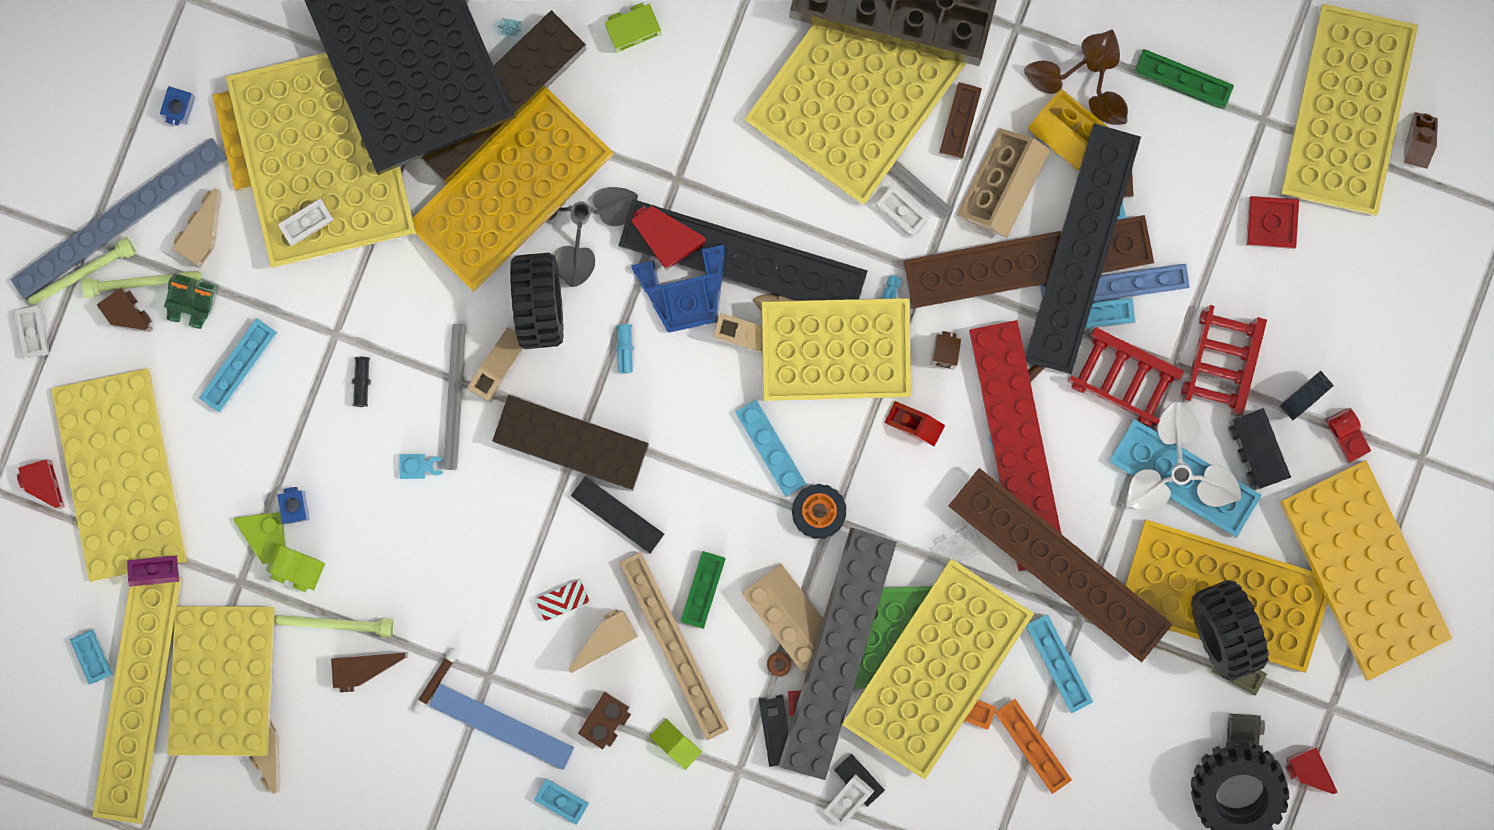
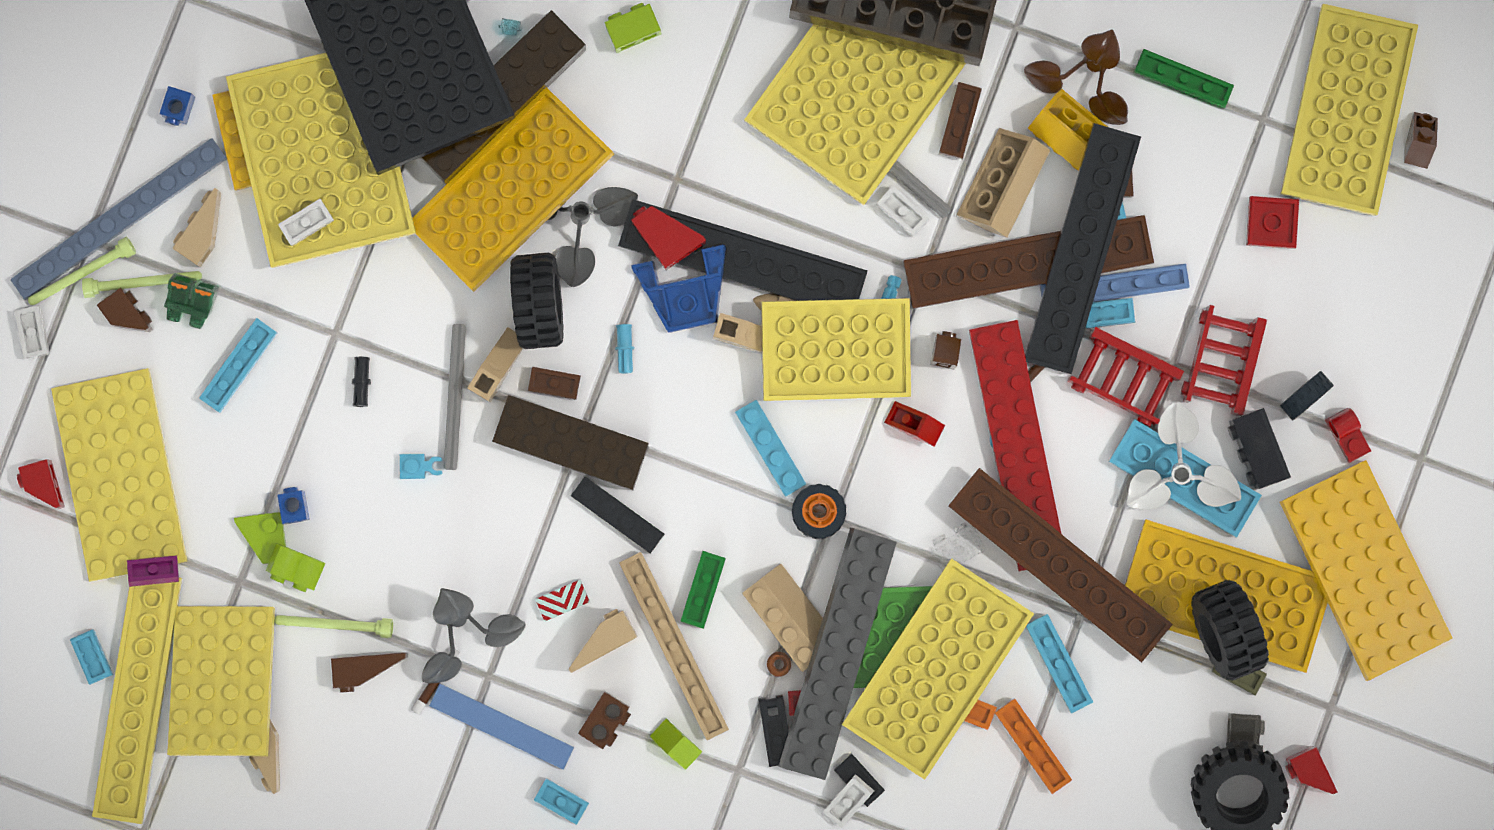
none -> dark grey plant [421,588,526,683]
none -> reddish brown plate [528,367,581,400]

